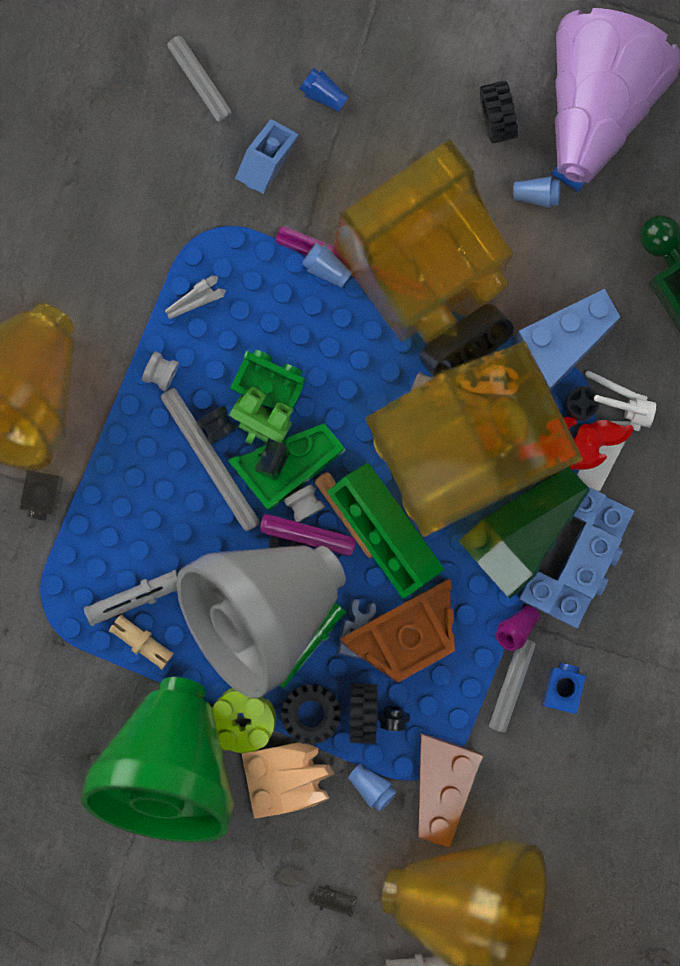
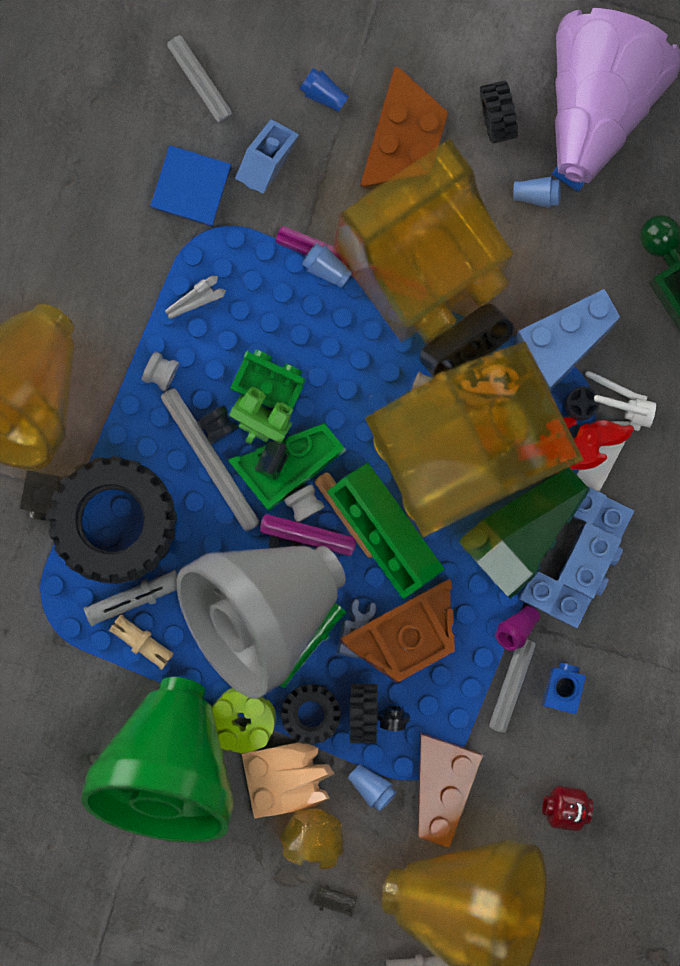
none -> black tyre [47,456,177,584]
none -> blue tile [150,145,232,227]
none -> clear yellow cone [279,809,344,869]
none -> dark orange wing [360,67,448,188]
none -> dark red head [542,786,593,831]

